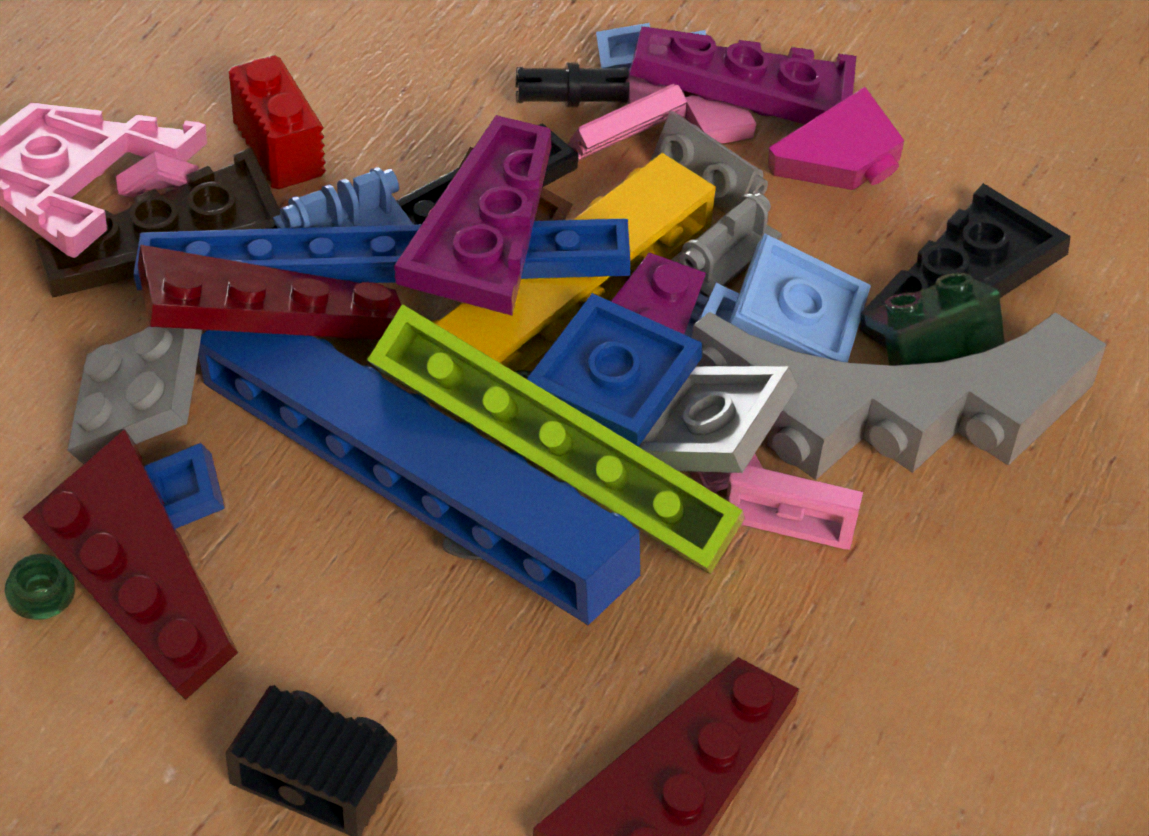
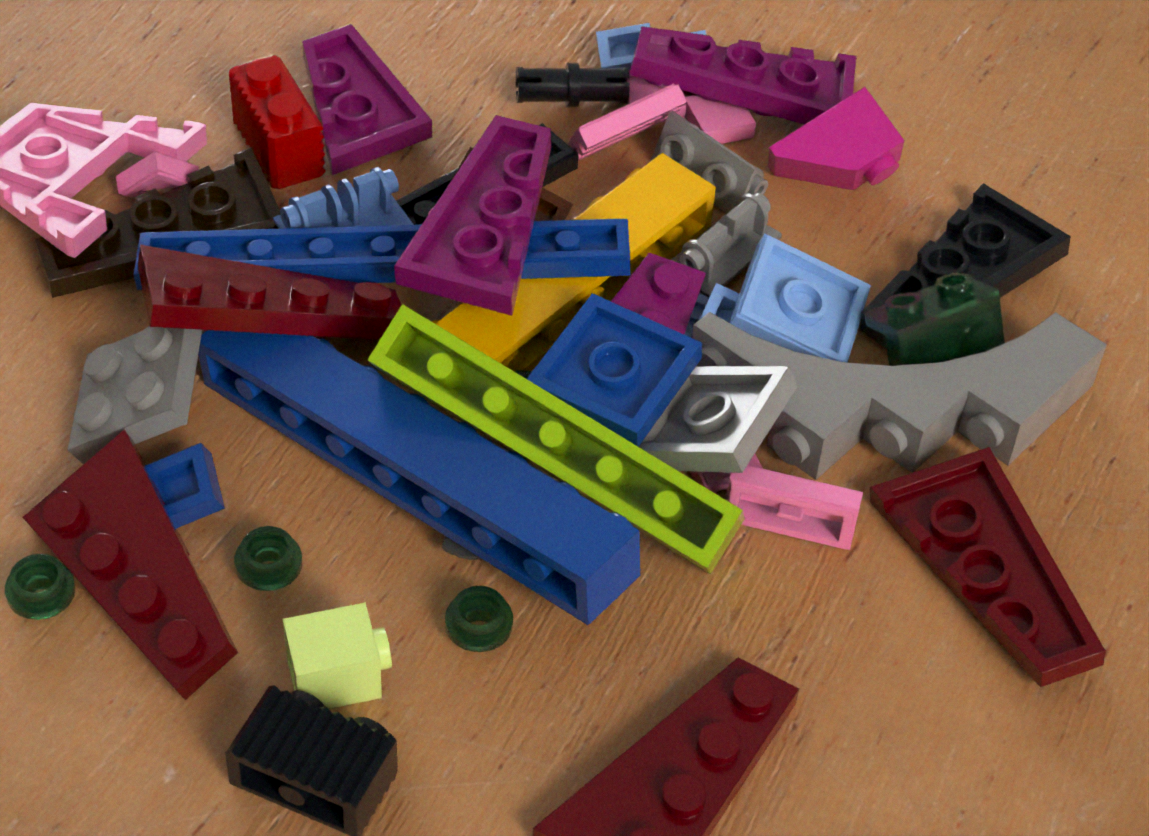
none -> clear green plate [234,526,302,591]
none -> yellowish green brick [283,603,392,709]
none -> magenta wing [302,24,432,175]
none -> clear green plate [445,586,513,652]
none -> dark red wing [870,447,1106,687]

